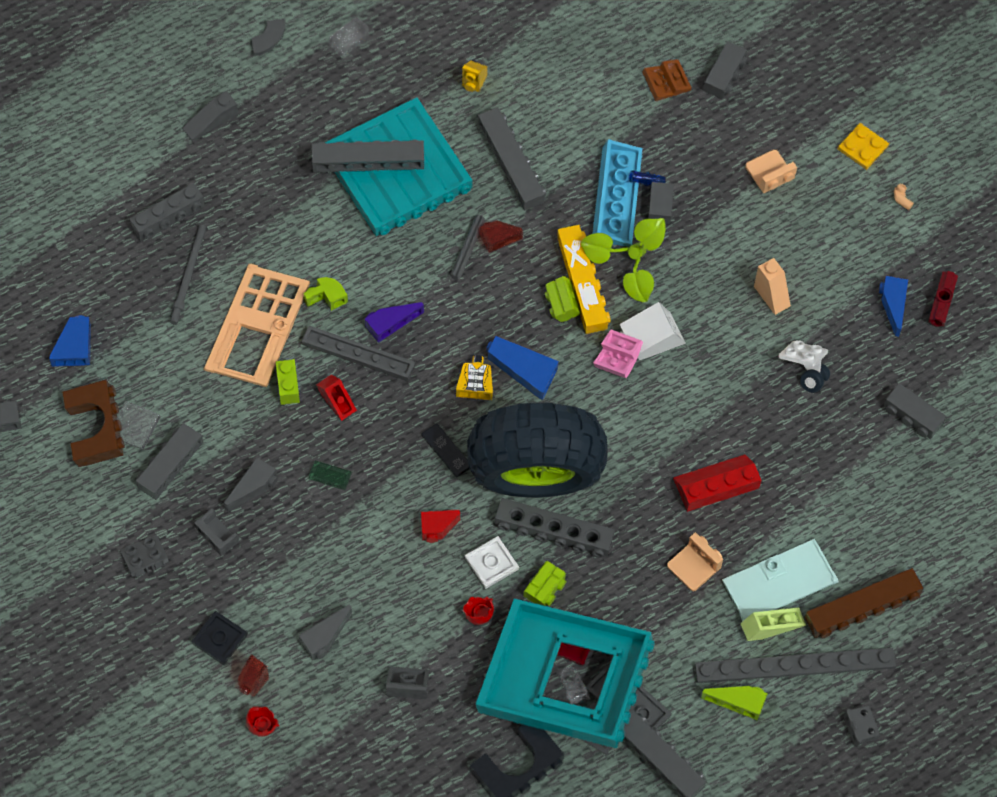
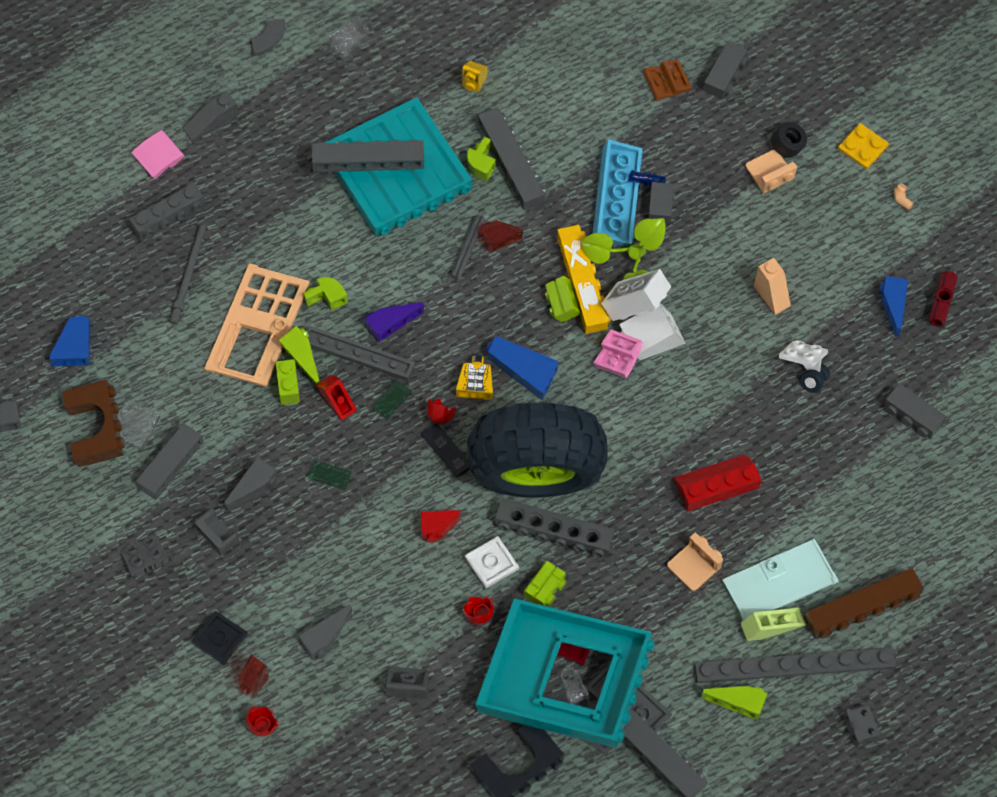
none -> bright pink slope [131,130,185,179]
none -> lime slope [279,326,320,385]
none -> clear green tile [372,380,411,420]
none -> red hair [427,398,457,424]
none -> lime brick [467,137,496,182]
none -> white brick [601,269,671,321]
none -> black tyre [771,122,807,158]

